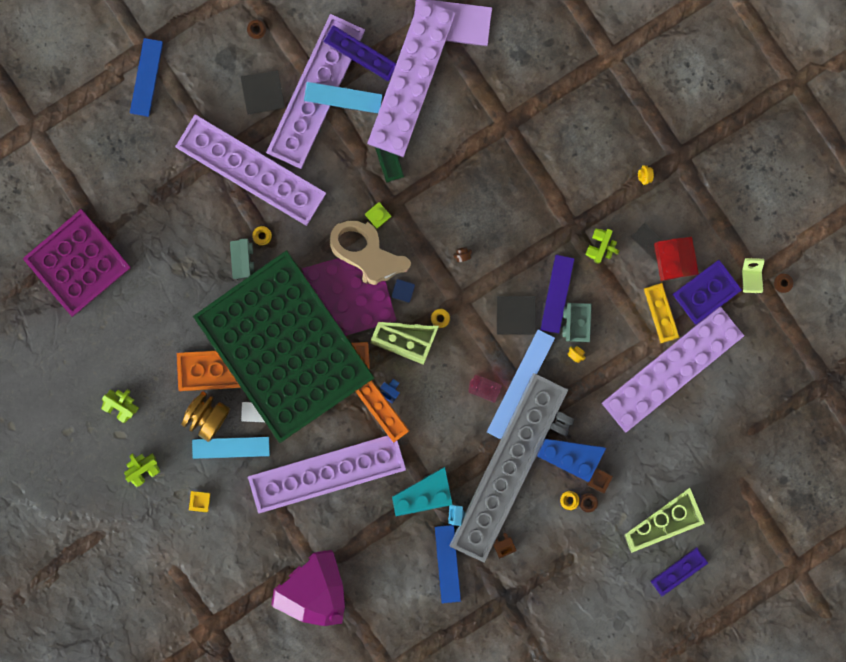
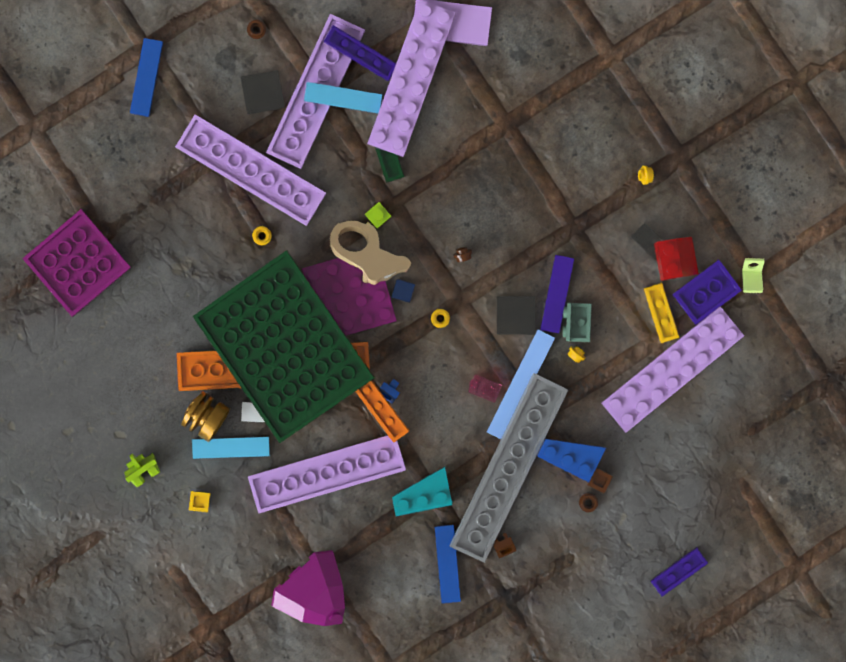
lime hips [101,389,139,423] -> none
sand green bracket [230,239,255,279] -> none
yellowish green wedge [370,322,439,365] -> none
medium azure plate [448,505,465,526] -> none
dark grey wheel [550,411,575,437] -> none
yellow plate [560,491,580,510] -> none
lime hips [585,228,619,264] -> none
yellowish green wedge [624,488,705,553] -> none
reddish brown plate [774,274,793,293] -> none

